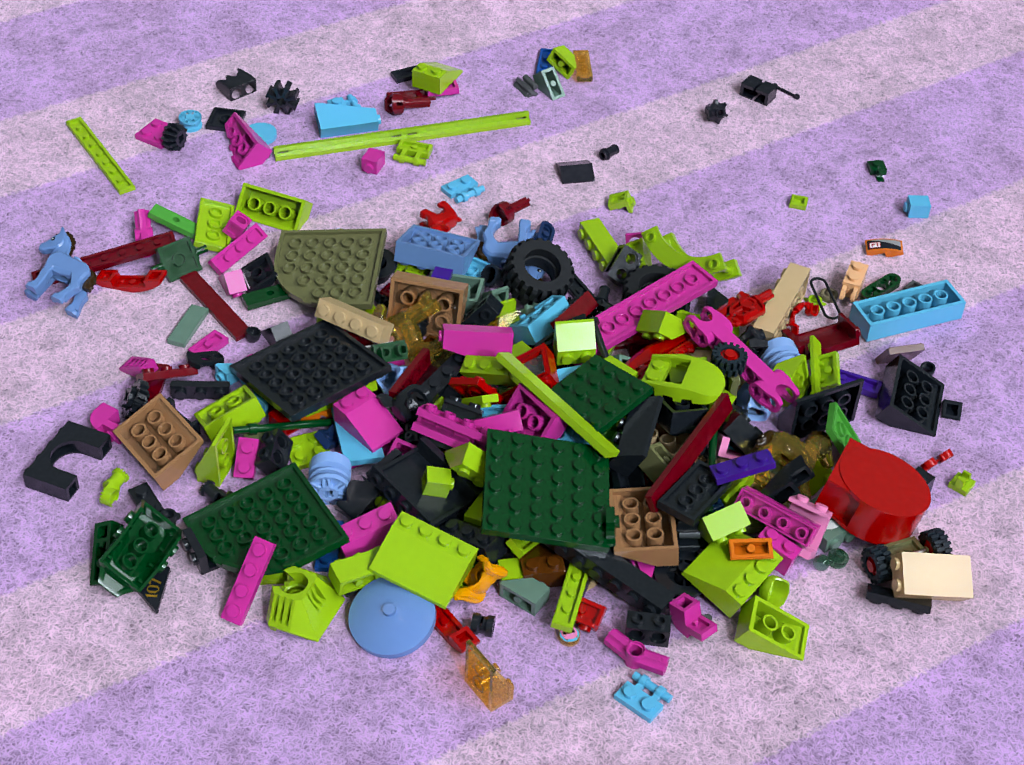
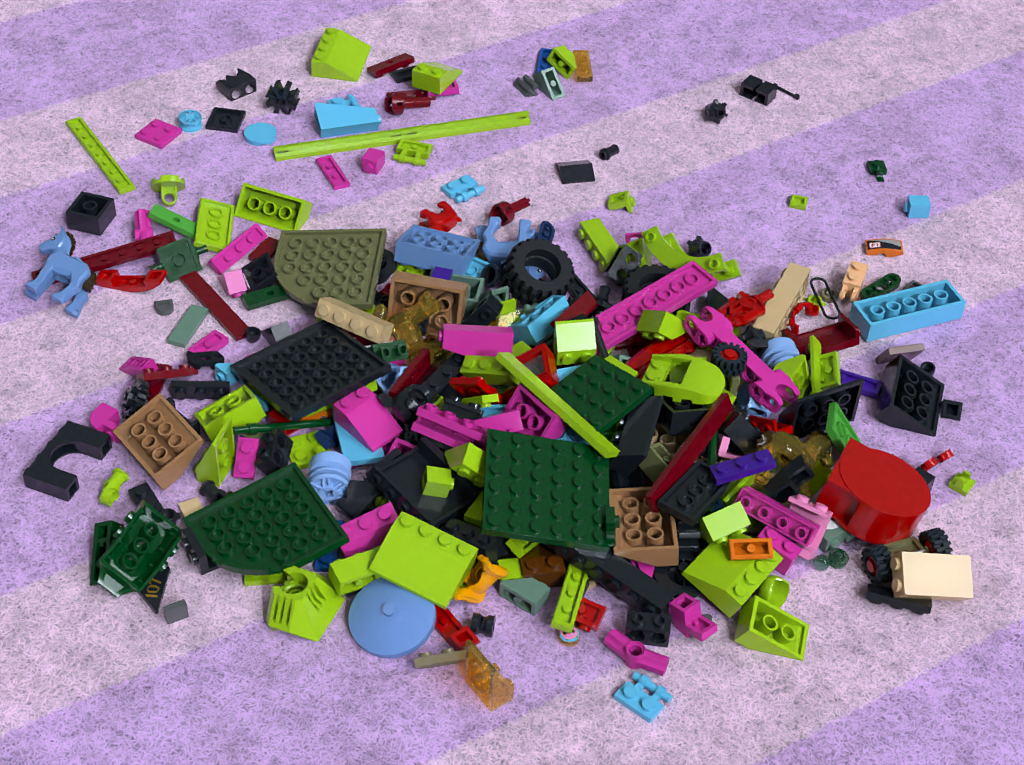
black gear [161,123,188,151] -> none
dark pink plate [221,536,277,626] -> none
dark pink brick [222,210,252,240] -> none
dark pink wedge [225,112,272,170] -> none
none -> black brick [66,191,116,236]
none -> lime tile [150,175,186,207]
none -> dark grey tile [154,299,174,316]
none -> dark grey tile [163,599,189,625]
none -> tan tile [178,497,203,518]
none -> dark red tile [248,236,279,261]
none -> lime slope [311,28,371,82]
none -> dark pink tile [315,155,350,191]
none -> dark red tile [367,53,415,78]
none -> dark tan plate [414,645,483,670]
none -> black rock [686,236,712,257]
none -> red bracket [748,415,793,440]

